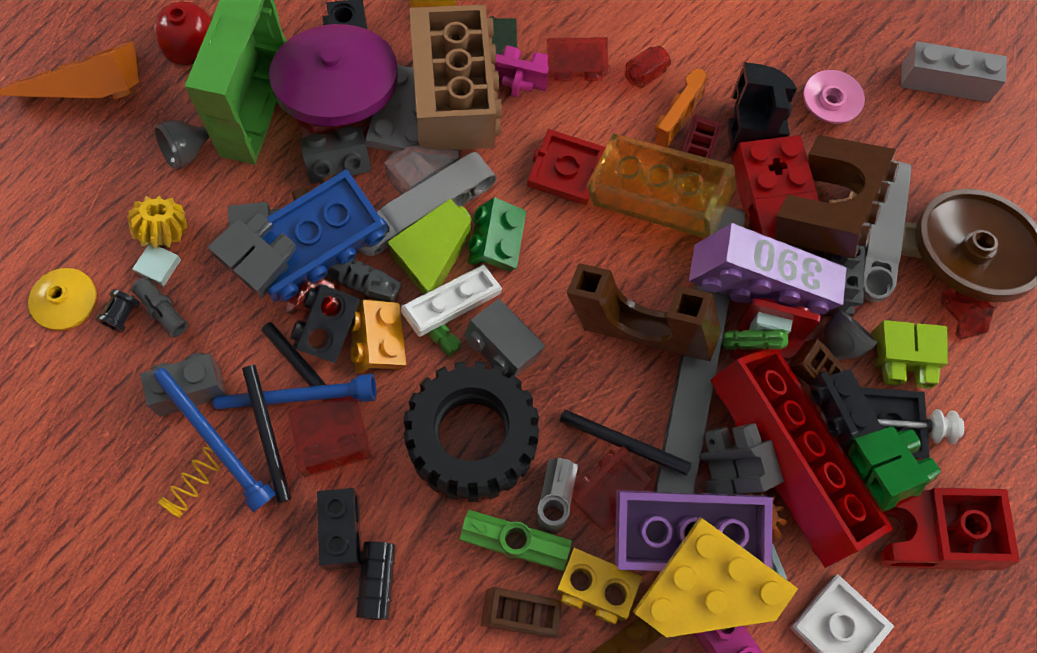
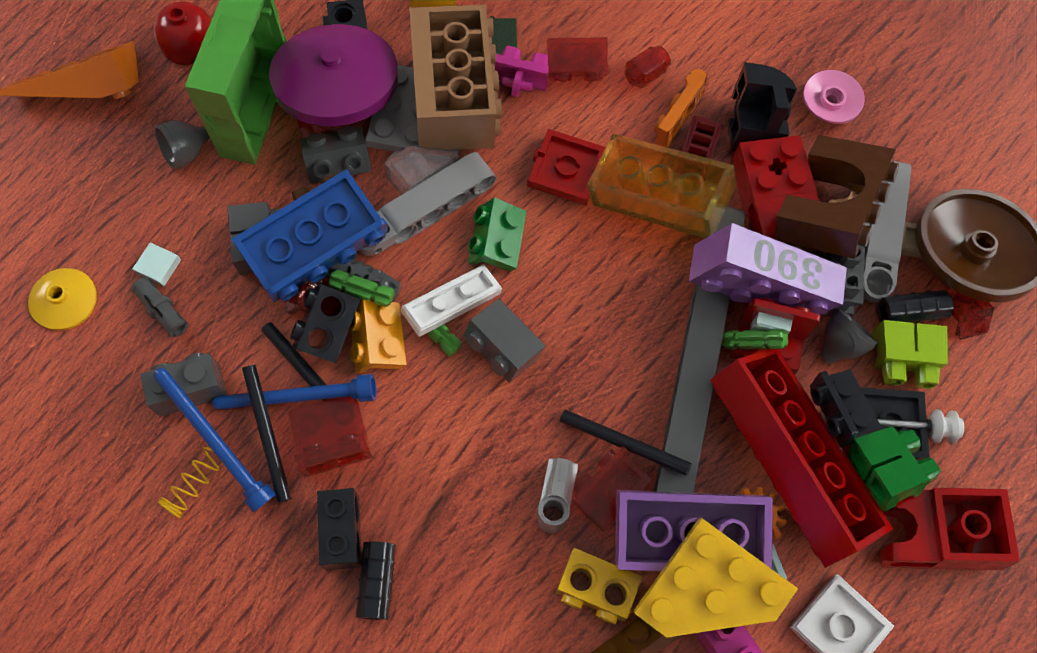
black bush [95,289,140,333] -> none
yellow gear [127,195,187,249] -> none
dark grey hips [207,212,297,298] -> none
lime slope [388,198,472,295] -> none
black tyre [403,361,539,502] -> none
bright green piece [459,509,572,572] -> none
reddish brown slope [481,587,562,638] -> none
reddish brown arch [567,263,721,362] -> none
dark grey hips [699,423,784,494] -> none
reddish brown slope [789,339,846,386] -> none
light grey brick [900,41,1007,102] -> none
none -> bright green axle [329,270,394,307]
none -> black axle [877,290,953,324]

